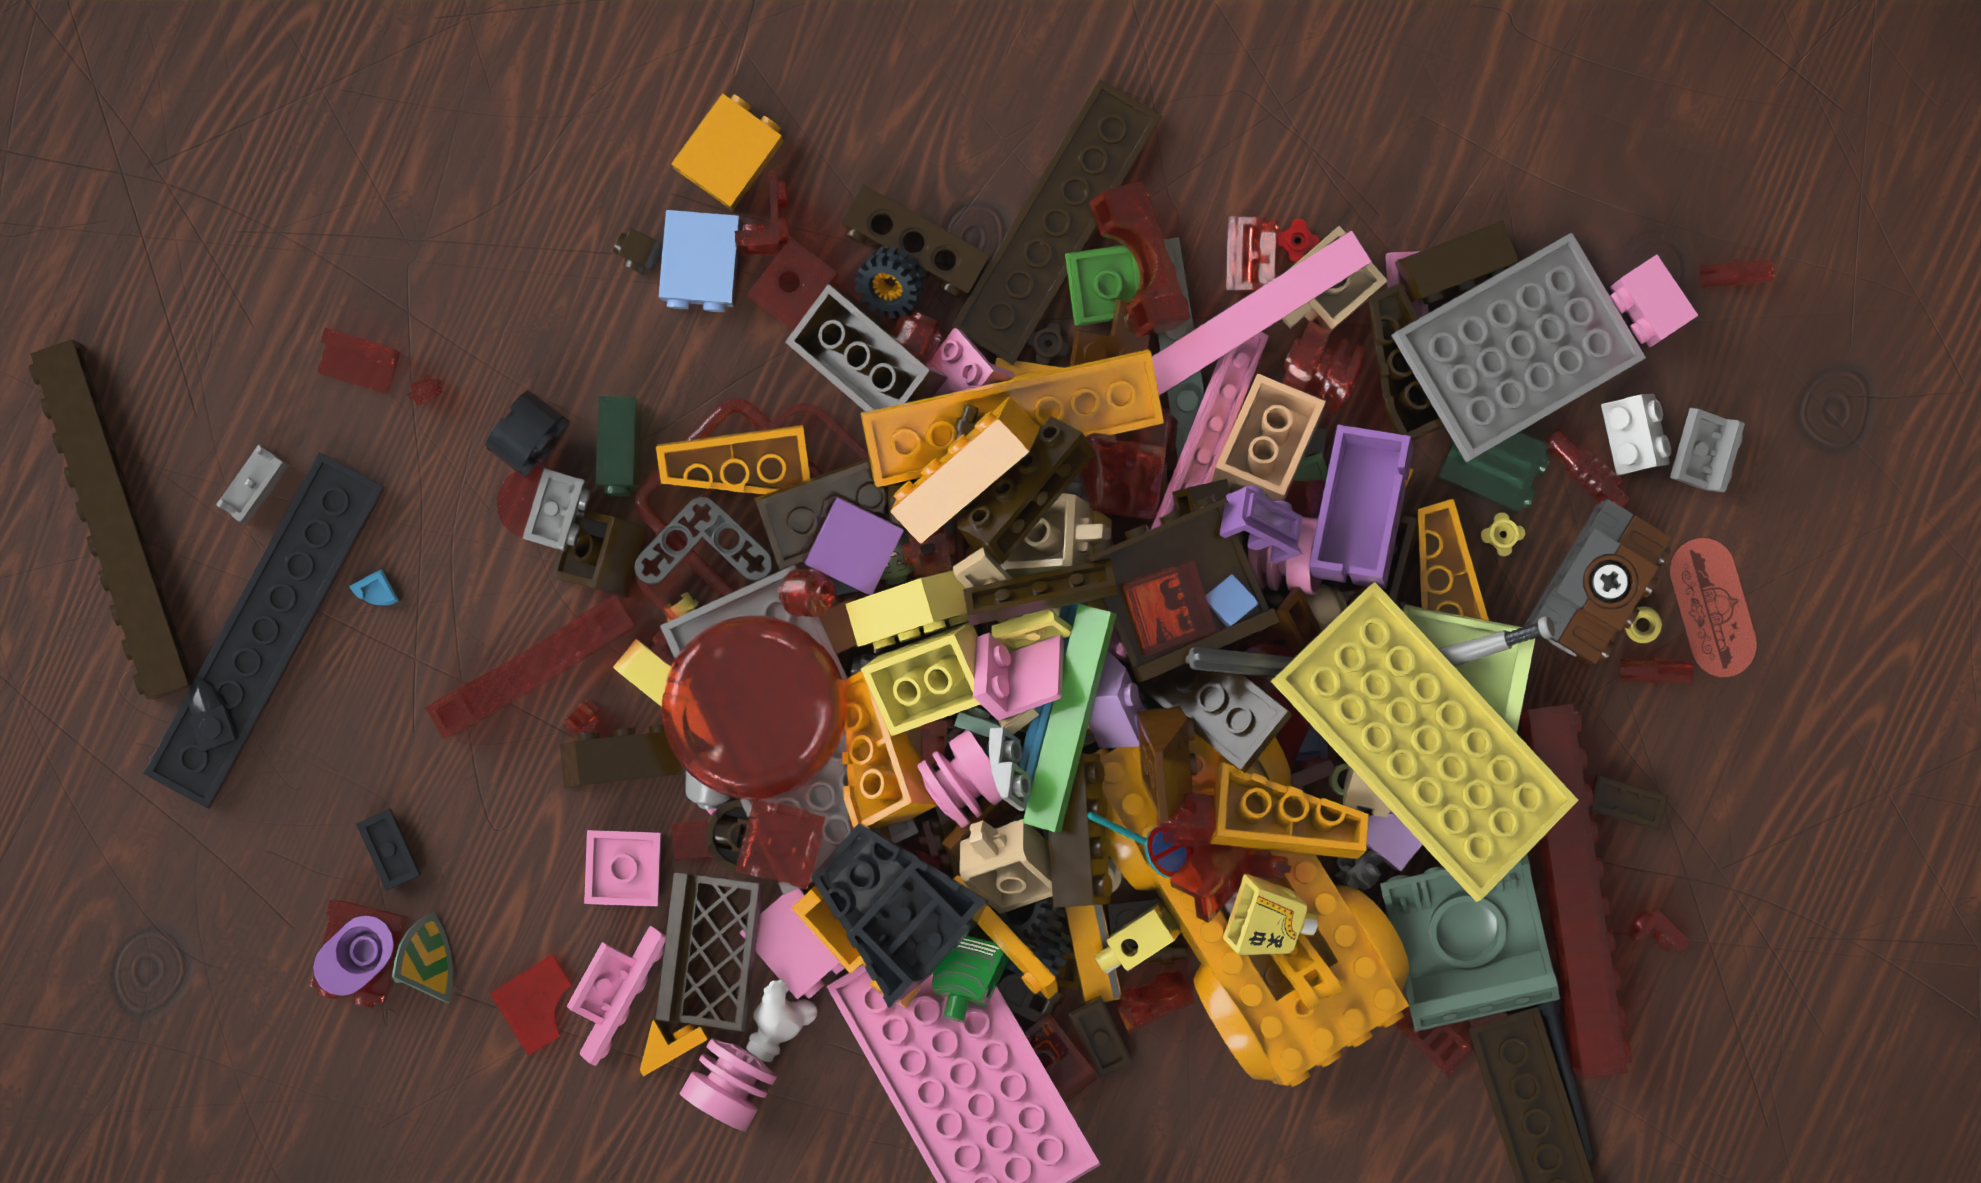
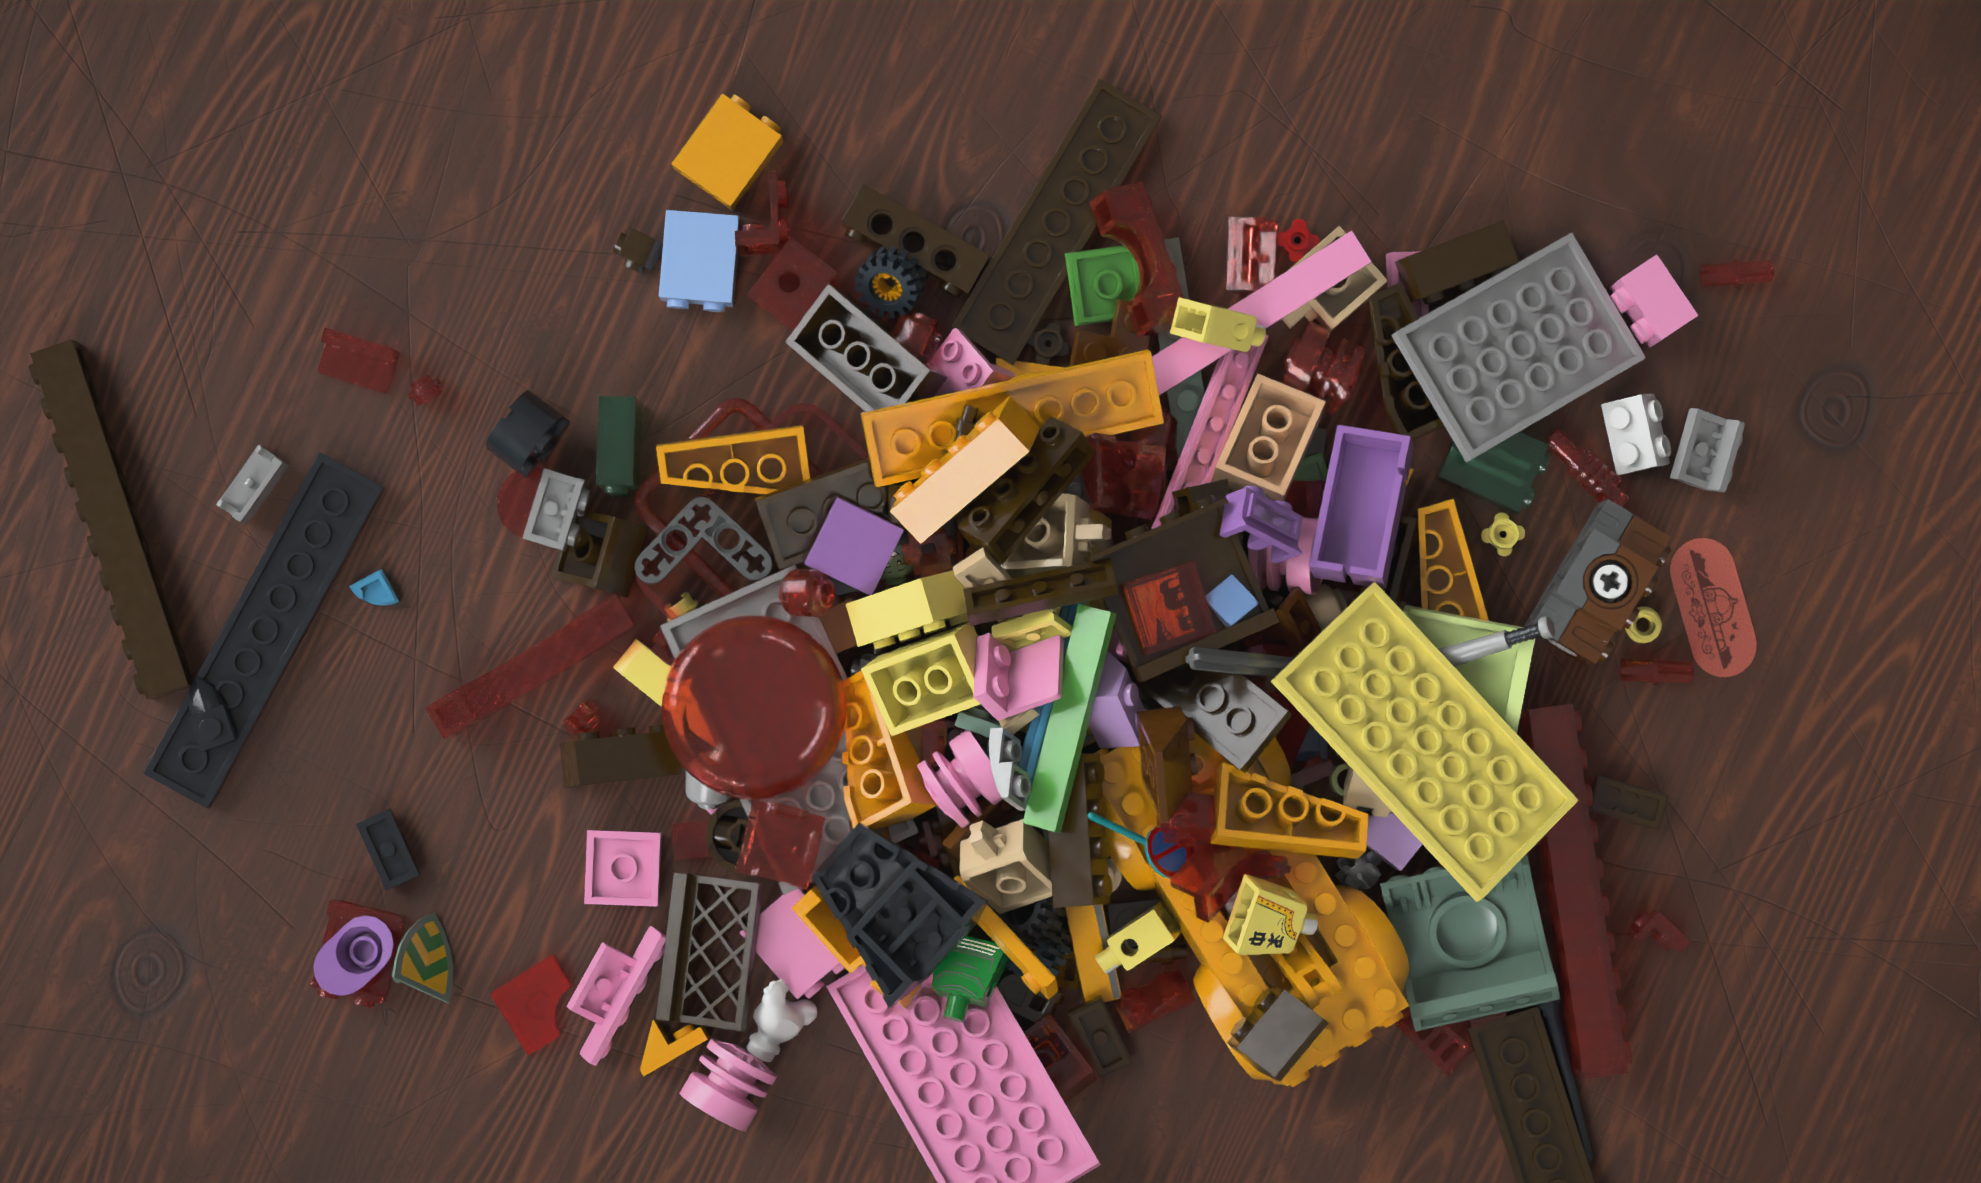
none -> light yellow torso [1170,297,1266,352]
none -> slope [1227,986,1329,1082]

